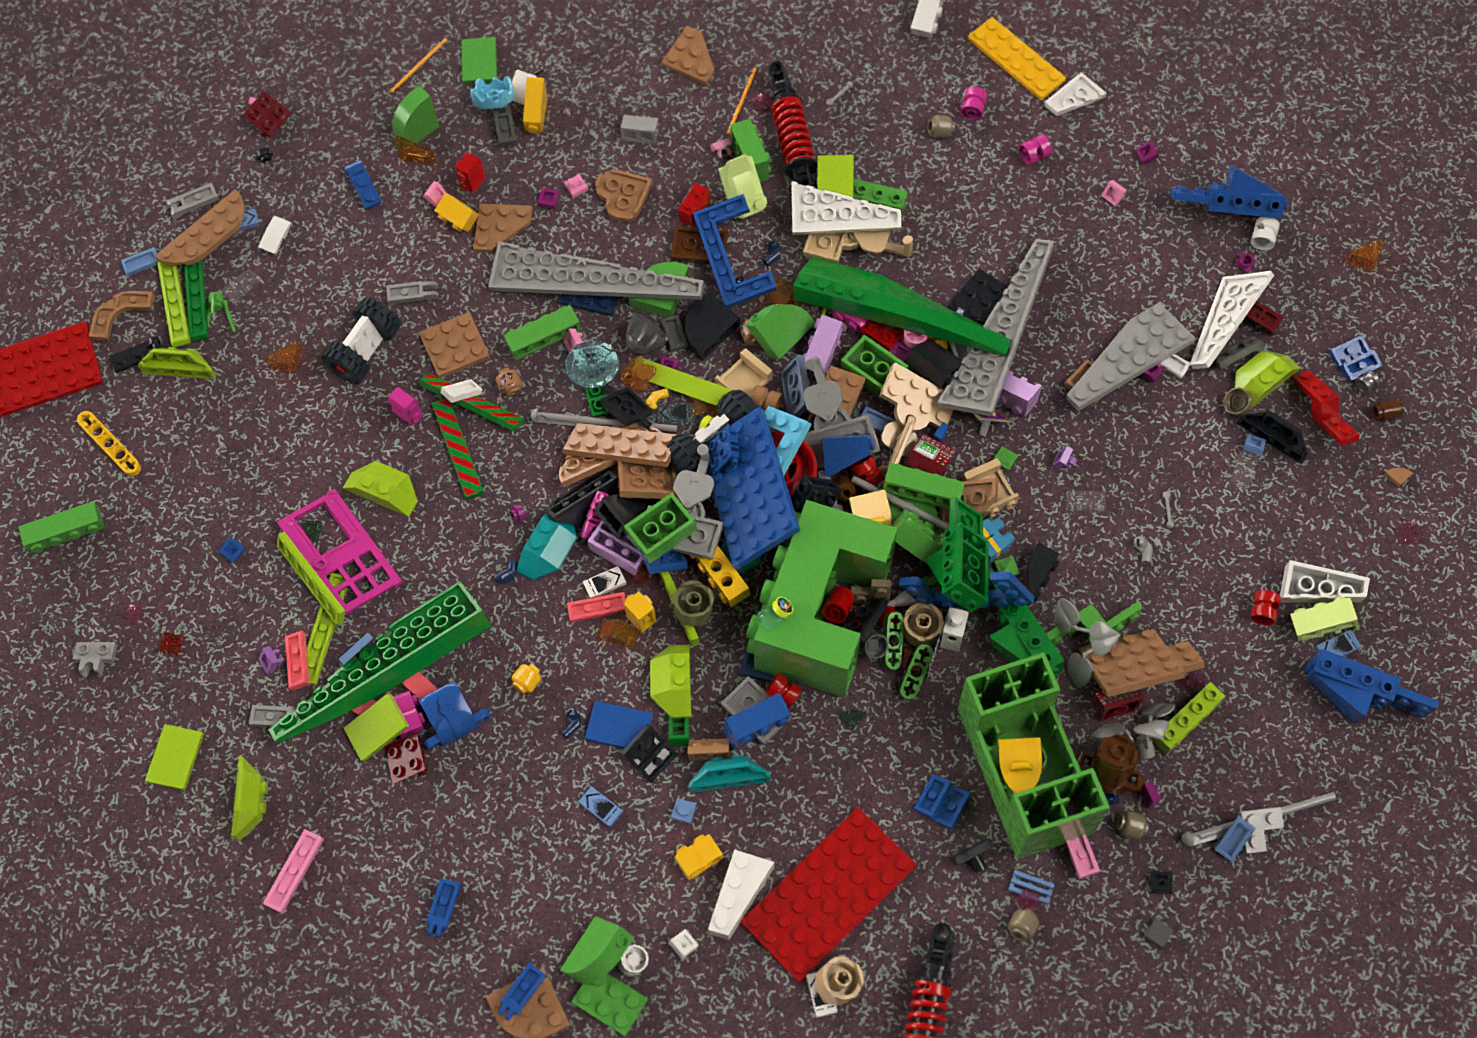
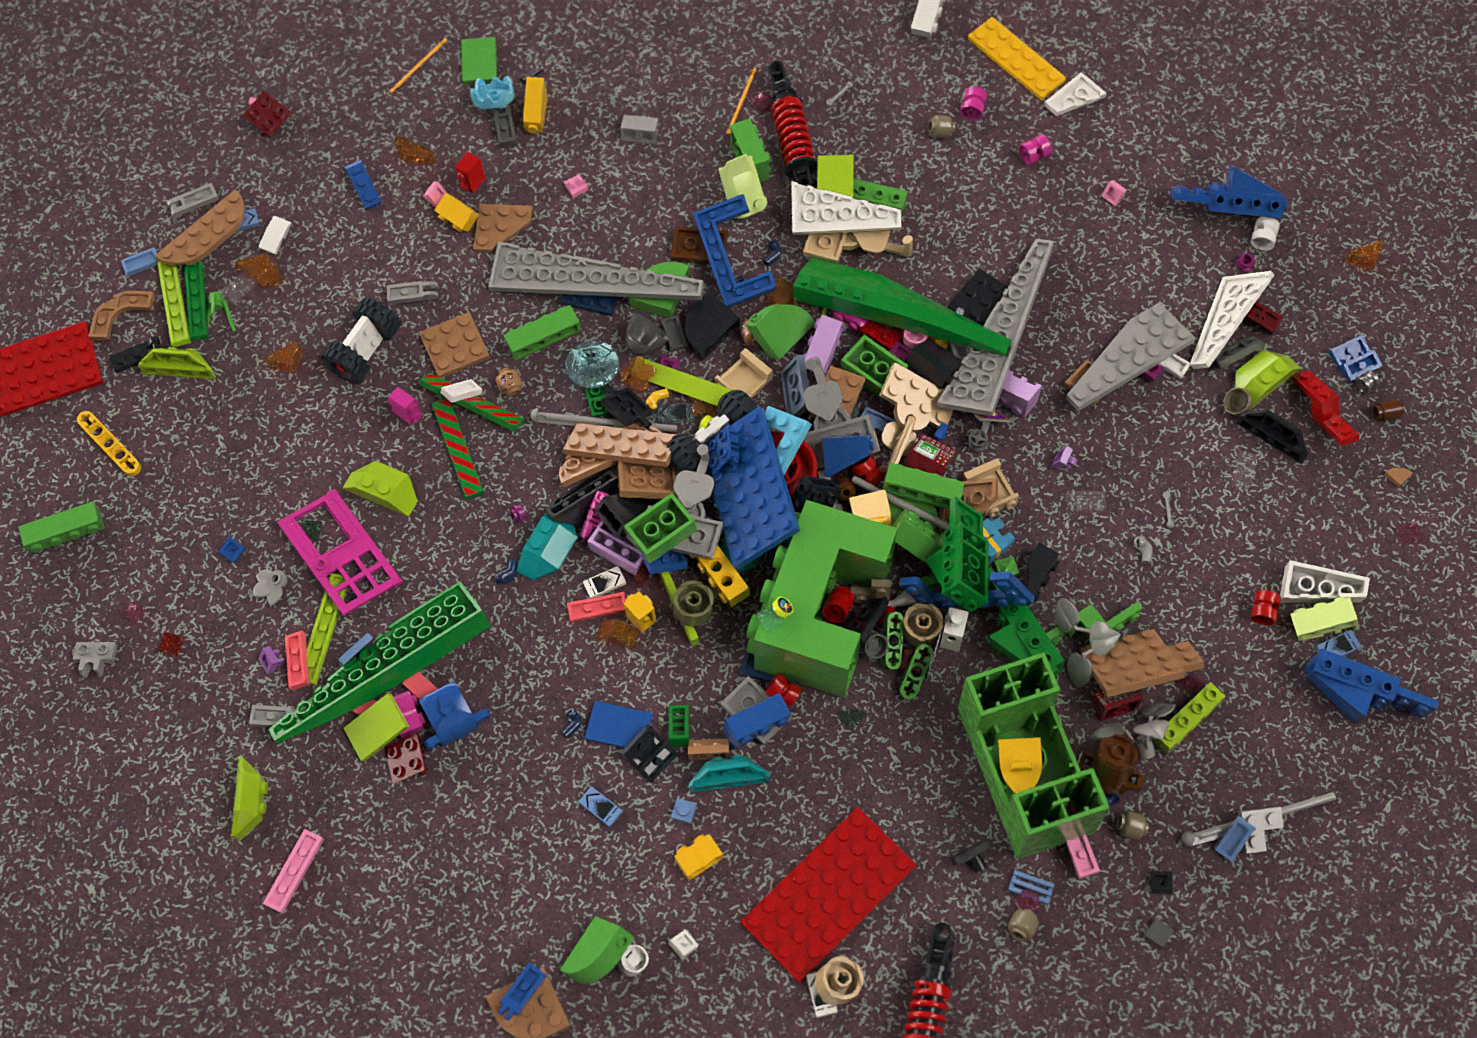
lime tile [145,724,204,791] -> none
black plate [256,147,273,163] -> none
lime tile [277,531,345,626] -> none
bright green brick [392,86,439,151] -> none
blue hinge [426,878,461,938] -> none
white sticker [512,70,537,105] -> none
yellow head [512,664,541,694] -> none
magenta plate [538,188,560,209] -> none
bright pink tile [562,328,587,355] -> none
bright green plate [571,973,648,1037] -> none
medium nougat plate [595,169,653,222] -> none
lime wedge [650,644,692,718] -> none
medium nougat plate [661,26,715,85] -> none
red brick [678,183,711,227] -> none
white wedge [708,850,774,940] -> none
bright pink tile [710,138,731,158] -> none
medium nougat wheel [751,385,783,412] -> none
blue slope [914,774,971,831] -> none
bright green tile [993,446,1019,472] -> none
magenta tile [1136,140,1159,165] -> none
magenta plate [1140,781,1161,808] -> none
medium blue tile [1243,434,1266,456] -> none
none -> clear orange wing [235,253,284,288]
none -> light grey plate [253,569,287,606]
none -> flat silver wheel [968,429,988,453]

